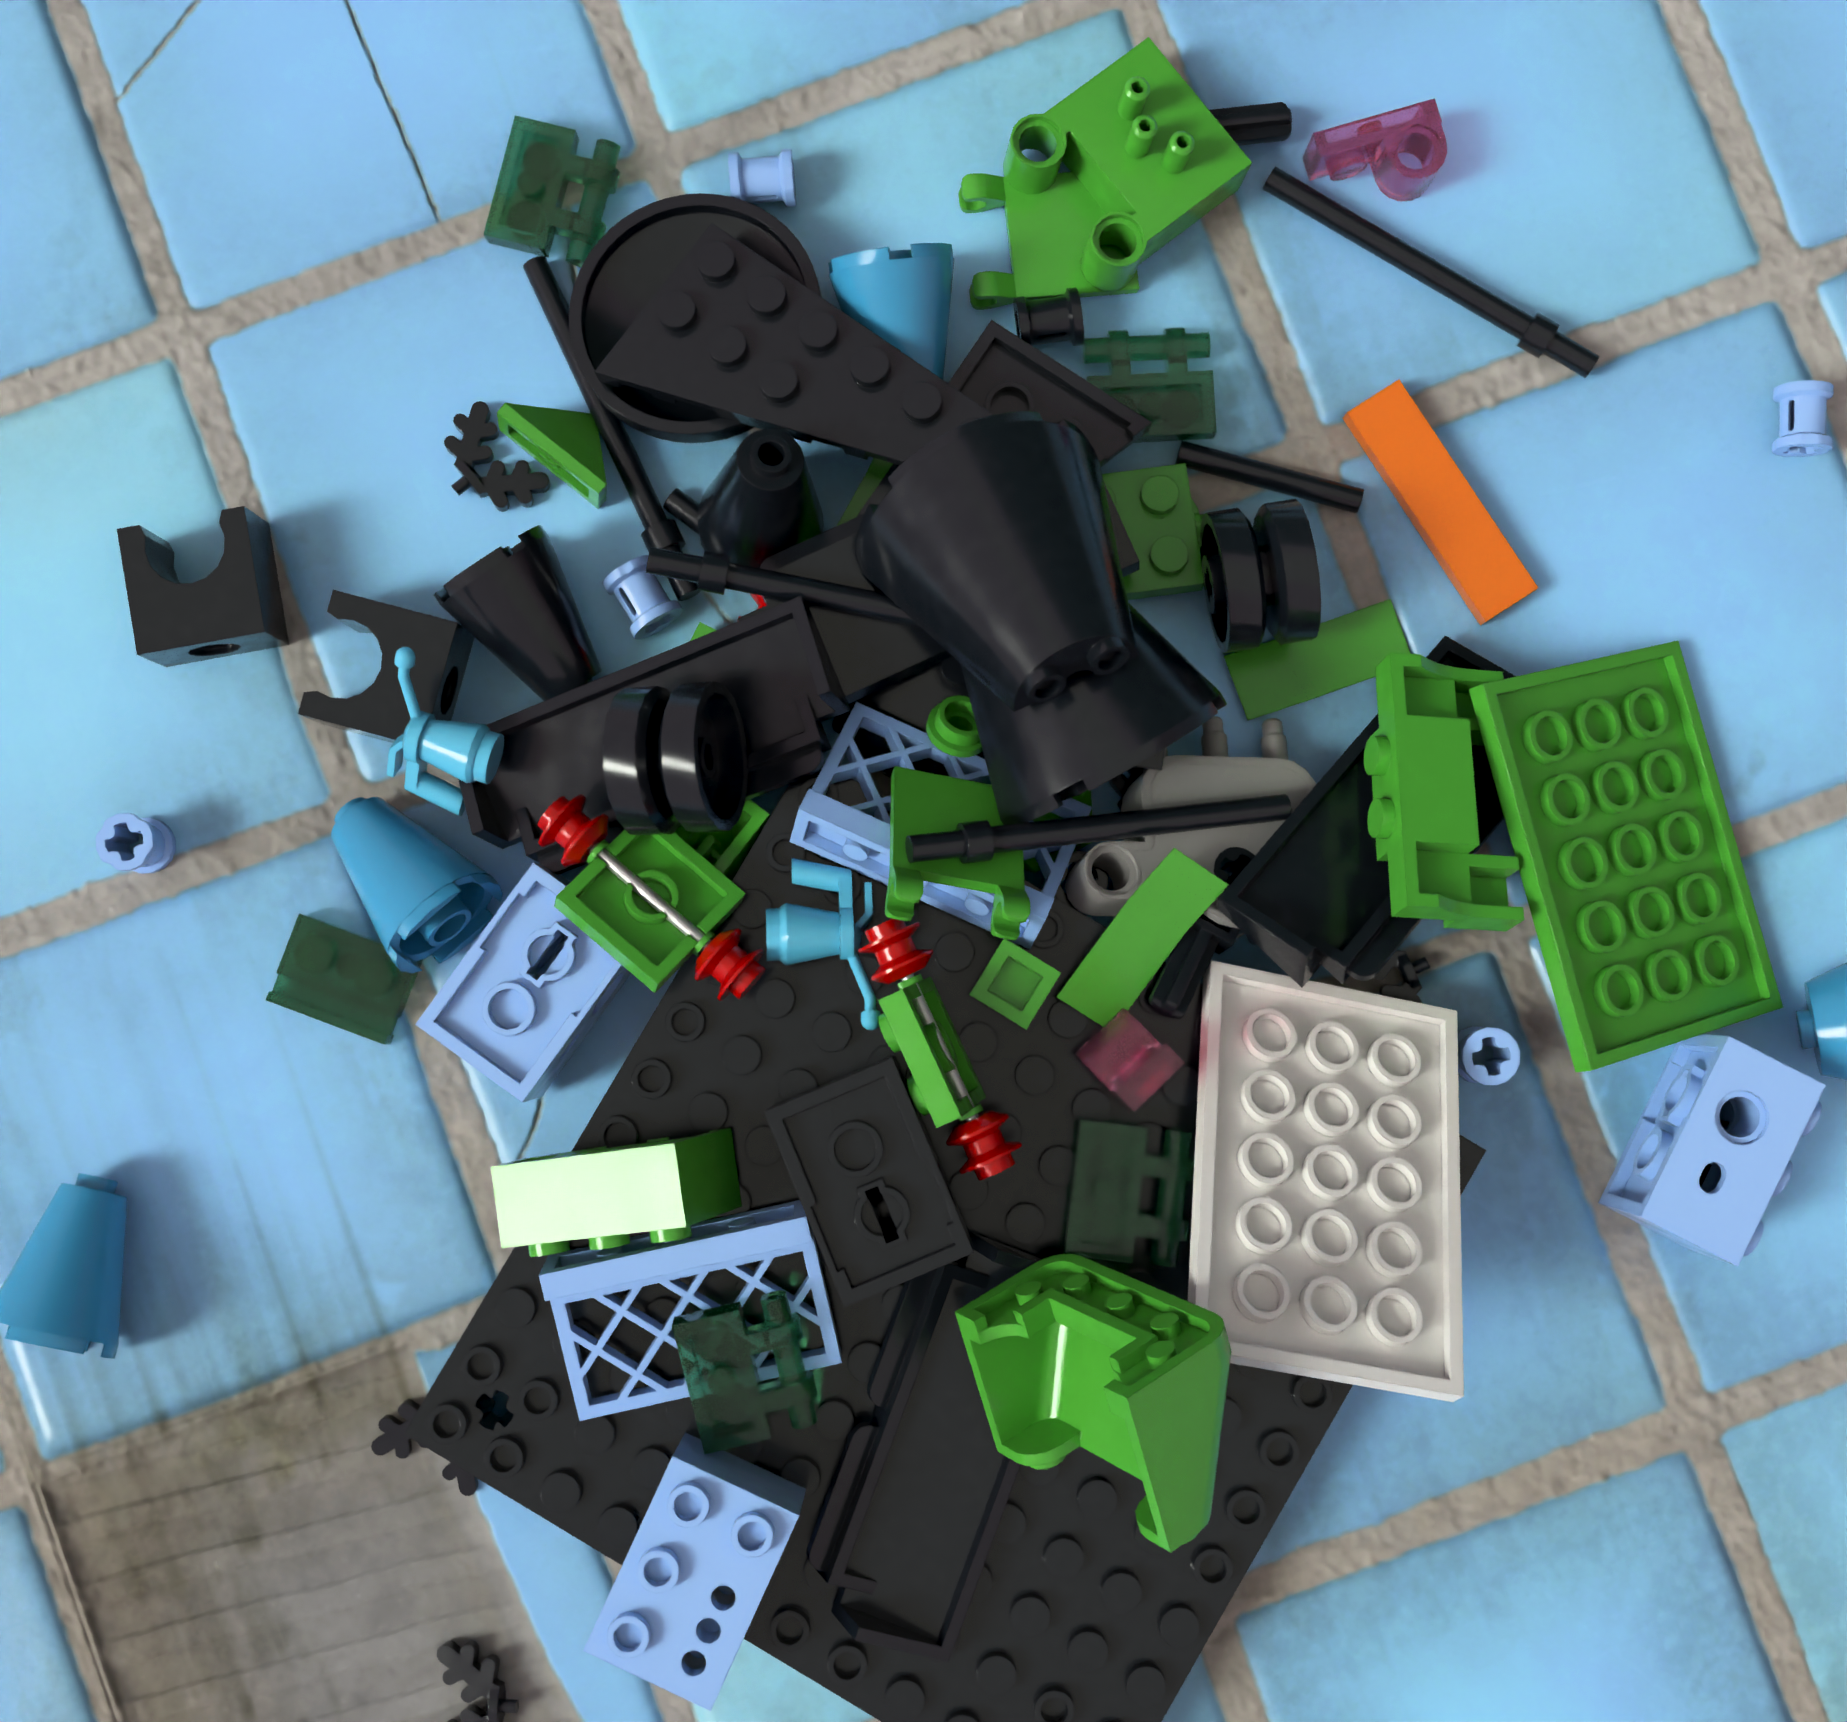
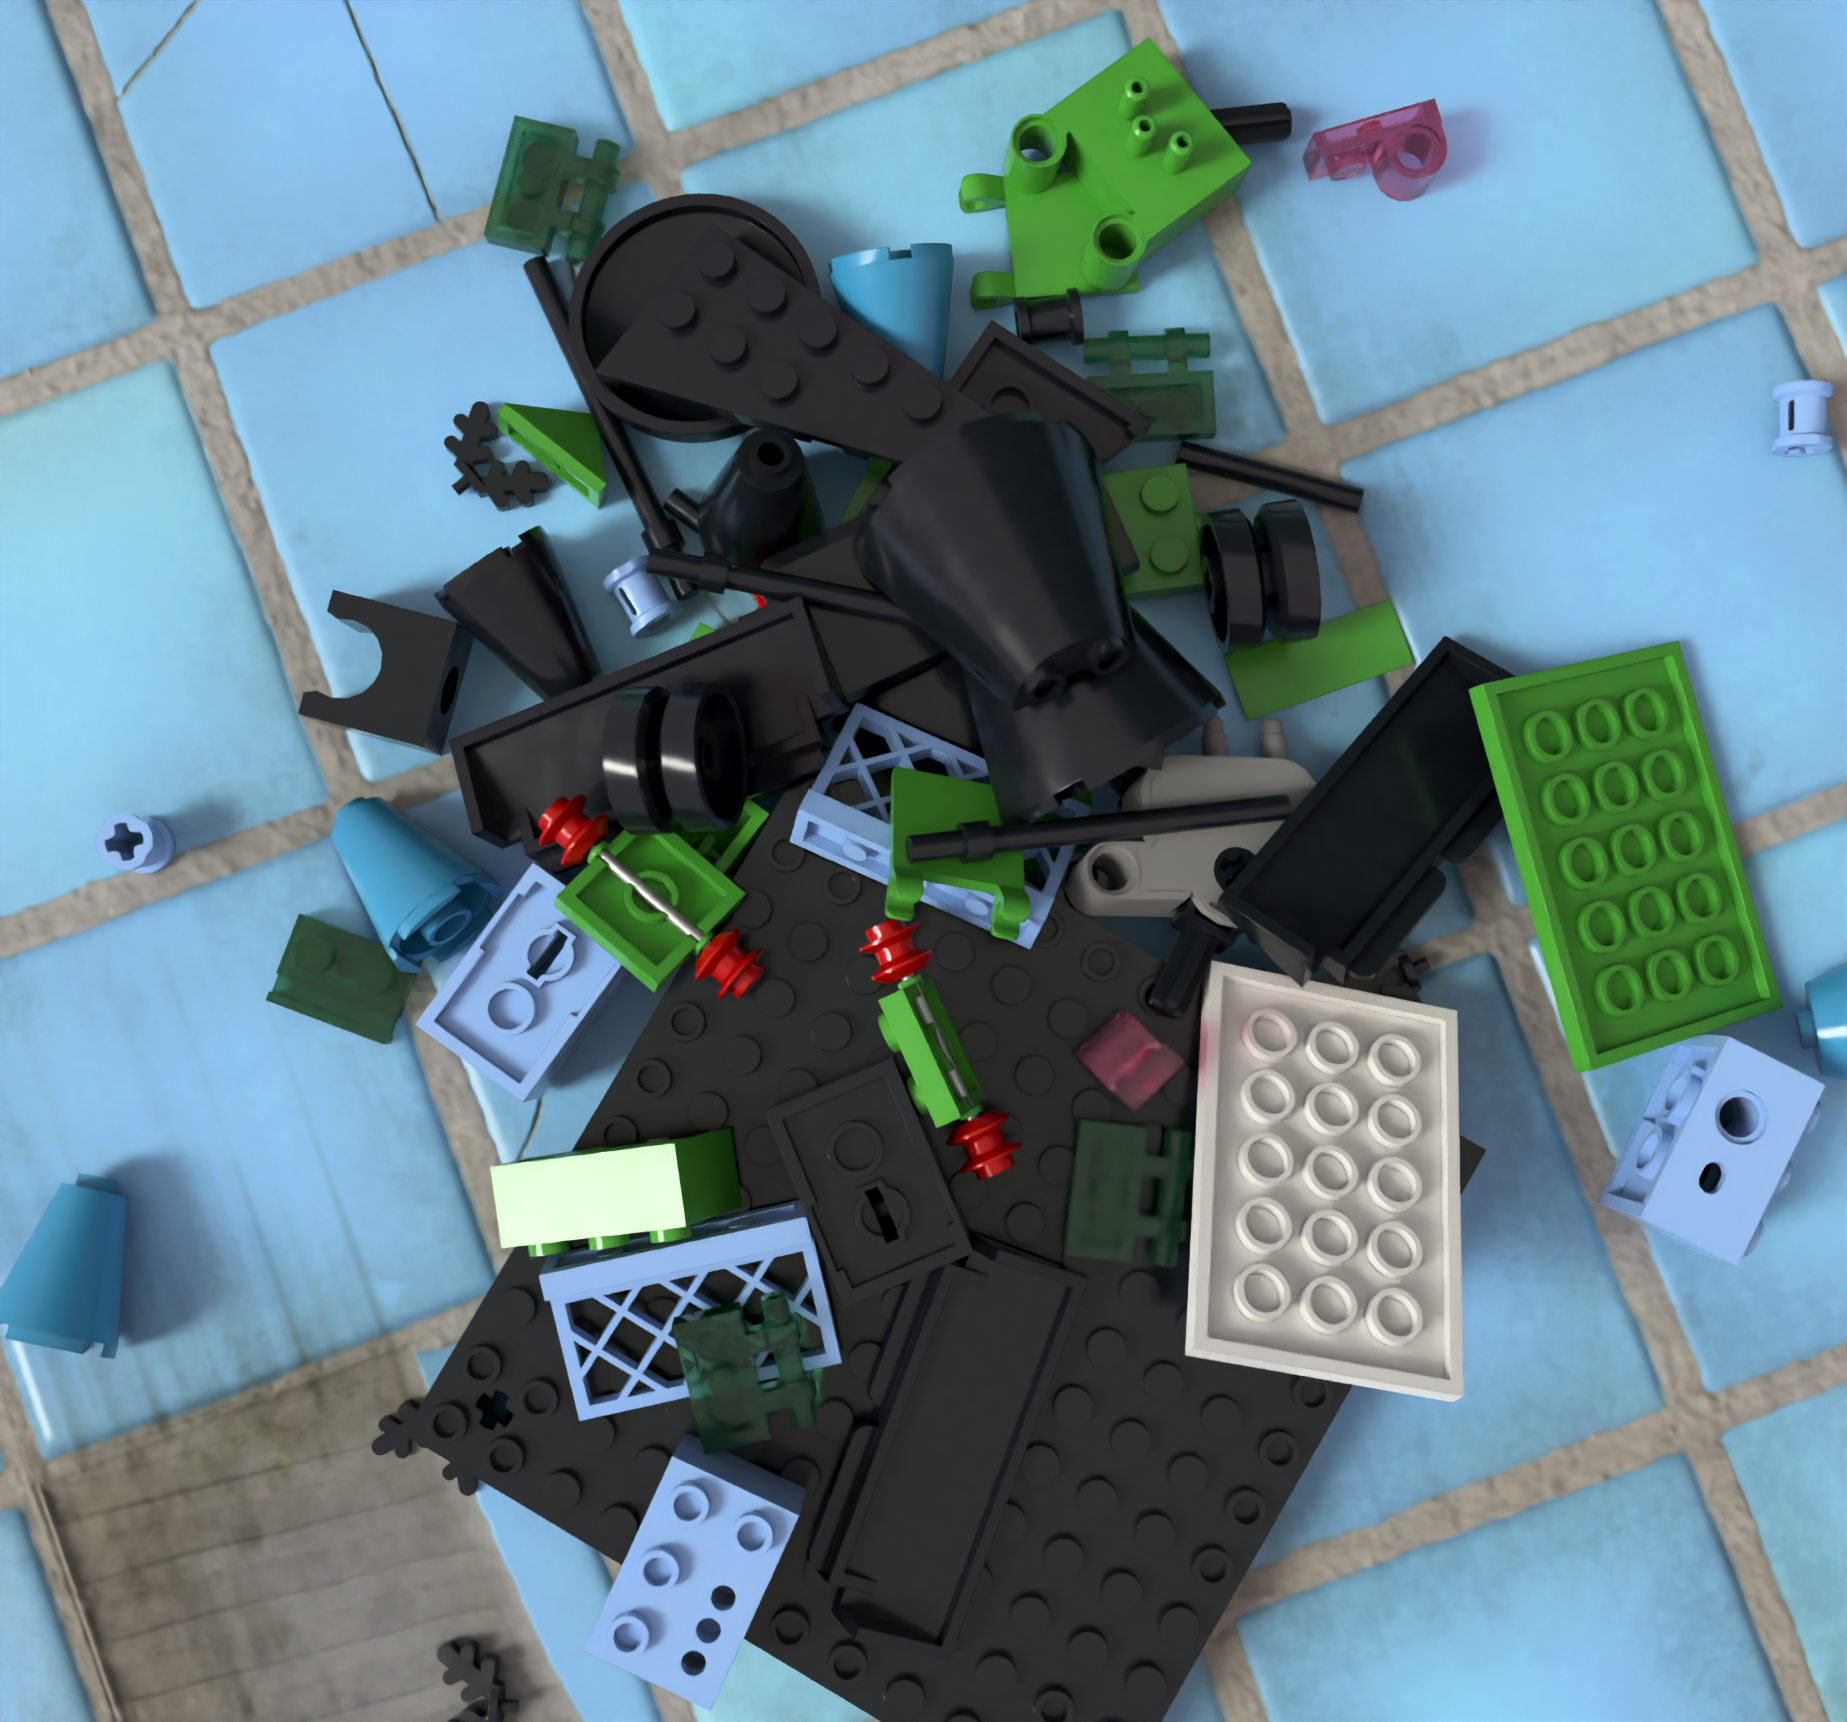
black piece [117,506,289,667] -> none
medium azure piece [387,647,504,816] -> none
light blue bush [728,149,796,207] -> none
medium azure piece [766,857,881,1030] -> none
bright green plate [926,695,983,757] -> none
bright green windscreen [955,1254,1232,1553] -> none
bright green plate [969,939,1061,1030] -> none
bright green sticker [1056,848,1229,1032] -> none
black bar [1263,166,1600,378] -> none
orange tile [1342,379,1538,626] -> none
bright green bracket [1363,652,1524,932] -> none
light blue bush [1458,1026,1520,1085] -> none

